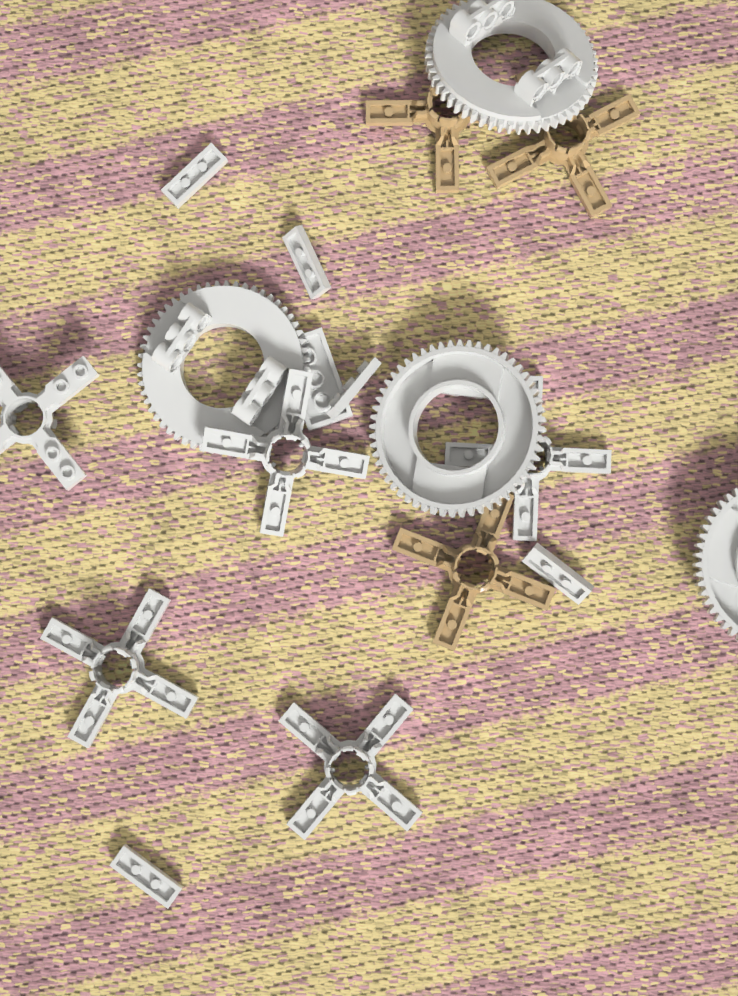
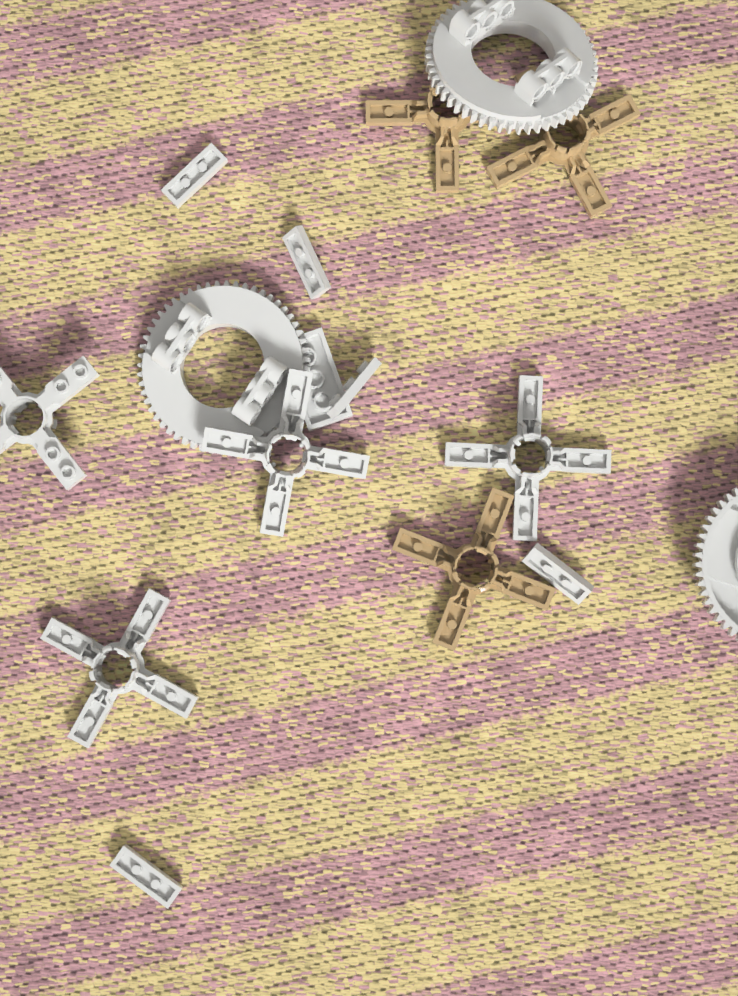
white piece [278,693,423,840] -> none
white piece [369,339,547,518] -> none

